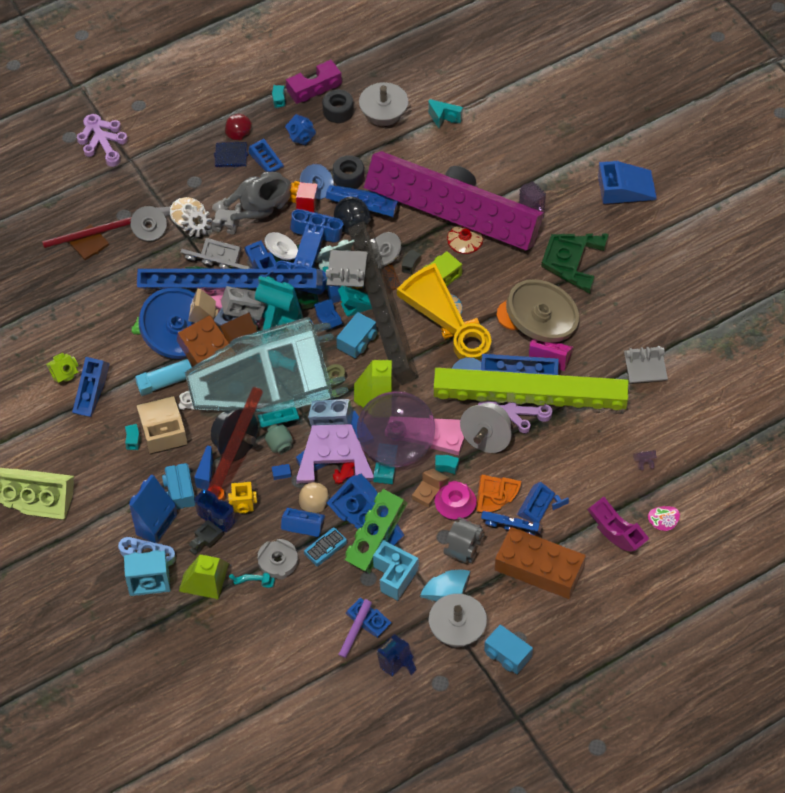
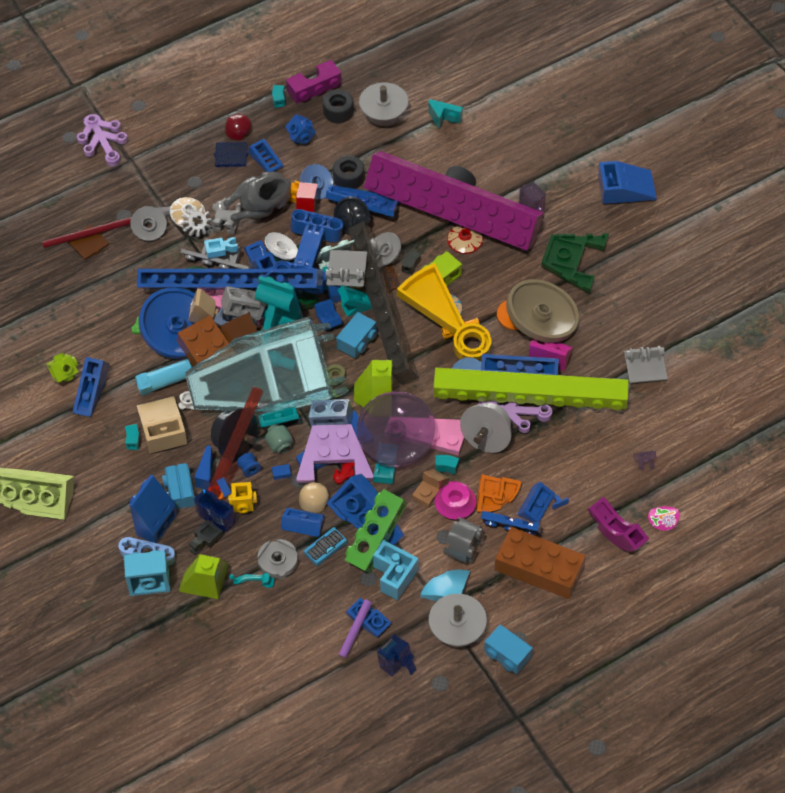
none -> medium azure plate [204,237,238,258]
none -> blue piece [217,477,231,497]
none -> blue wheel [237,453,261,477]

